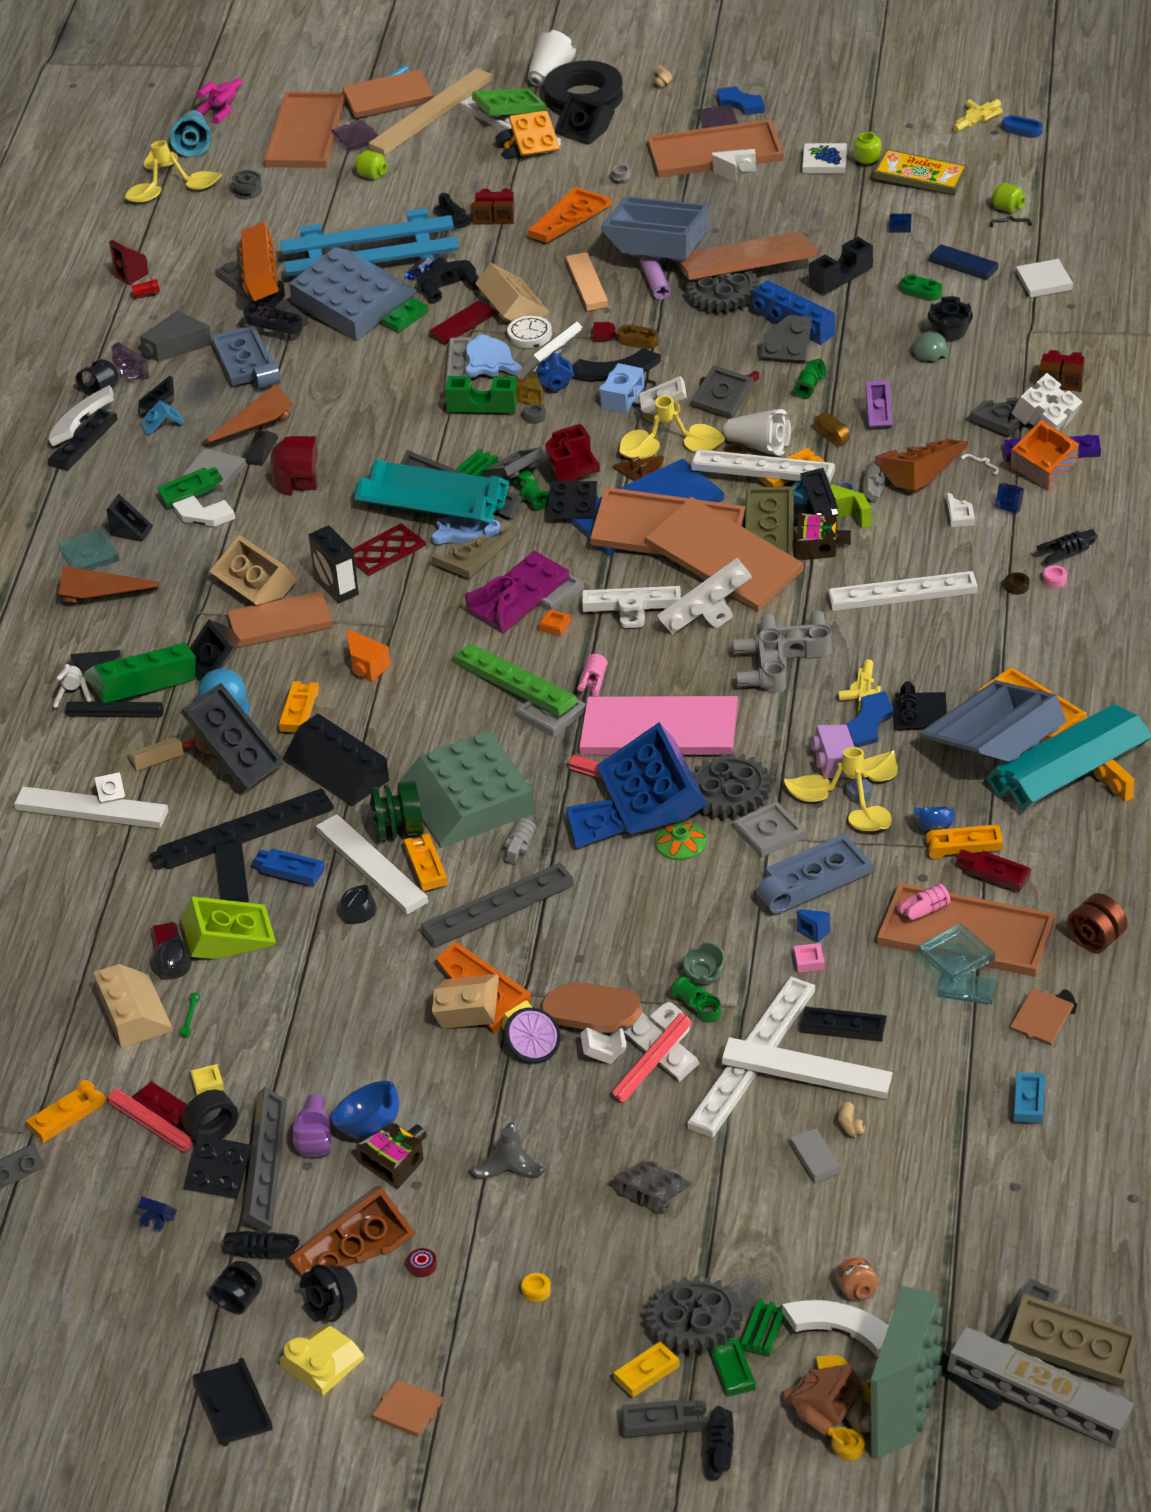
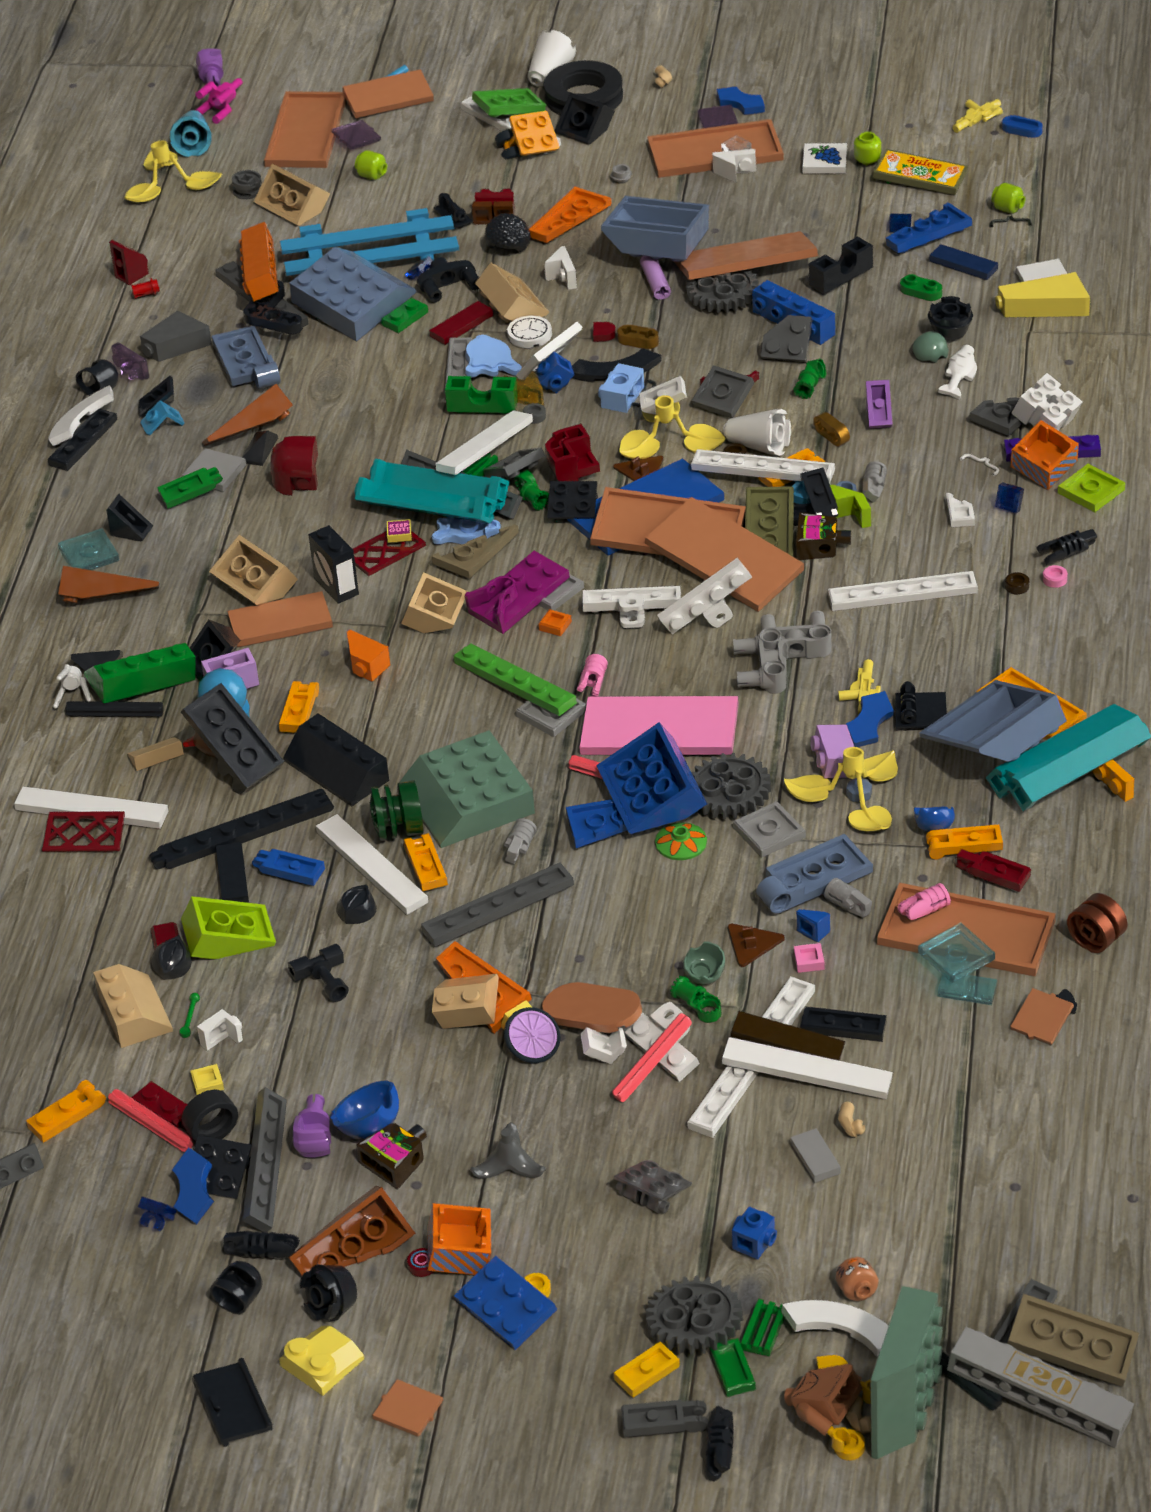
white bracket [95,772,125,803] -> none
white tile [173,496,235,527] -> none
tan tile [368,68,492,156] -> none
light nougat tile [566,252,608,311] -> none
dark orange wedge [875,439,968,492] -> none
dark azure plate [1014,1072,1045,1123] -> none
reddish brown hips [1038,350,1085,392] -> none
none -> dark red window [42,811,125,852]
none -> blue tile [172,1147,214,1224]
none -> medium lavender piece [196,49,223,86]
none -> white bracket [197,1009,243,1051]
none -> lavender brick [201,648,259,689]
none -> tan slope [254,164,330,226]
none -> black bar [288,943,349,1002]
none -> tile [387,519,412,543]
none -> tan slope [401,572,467,633]
none -> orange container [428,1203,491,1275]
none -> white tile [436,411,533,475]
none -> blue plate [454,1256,557,1350]
none -> black hair [485,213,531,252]
none -> white slope [545,246,577,290]
none -> clear tile [722,135,752,151]
none -> reddish brown piece [728,923,785,967]
none -> dark brown tile [730,1011,845,1061]
none -> blue brick [732,1206,777,1259]
none -> light grey hinge [824,878,872,918]
none -> blue wing [886,202,972,253]
none -> white animal [938,345,977,399]
none -> light yellow slope [995,272,1090,317]
none -> lime tile [1058,464,1125,512]

